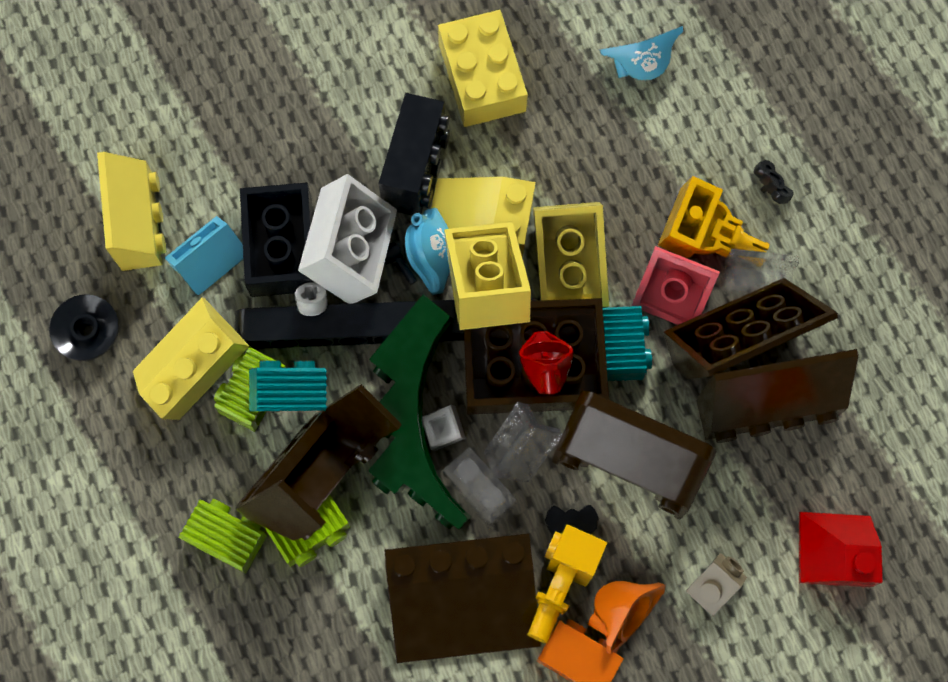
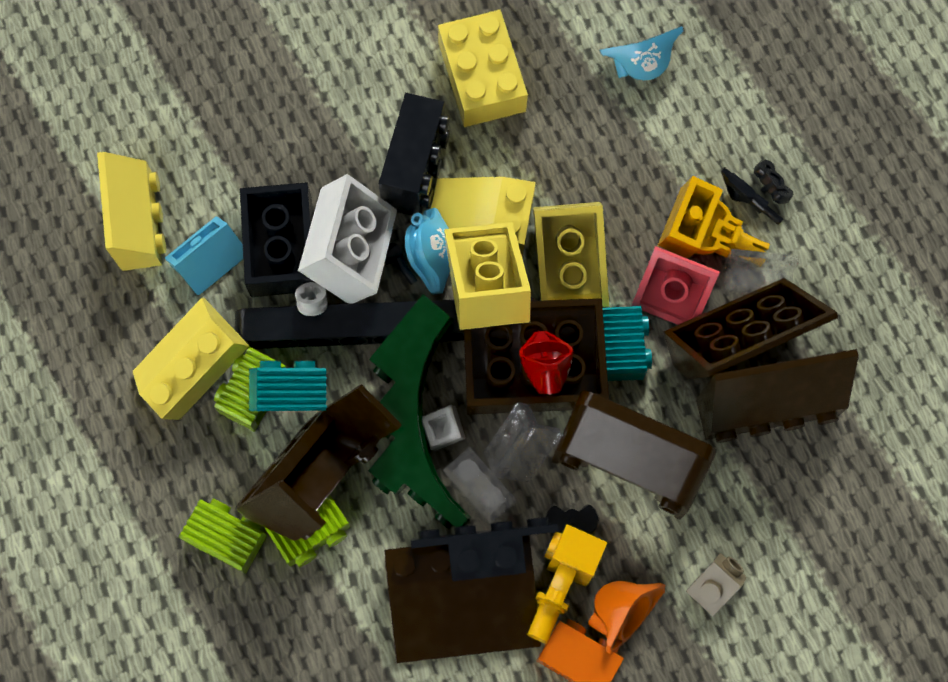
black dish [49,294,119,361] -> none
red slope [799,512,883,587] -> none
none -> black bracket [411,517,559,582]
none -> black hand [721,167,783,225]

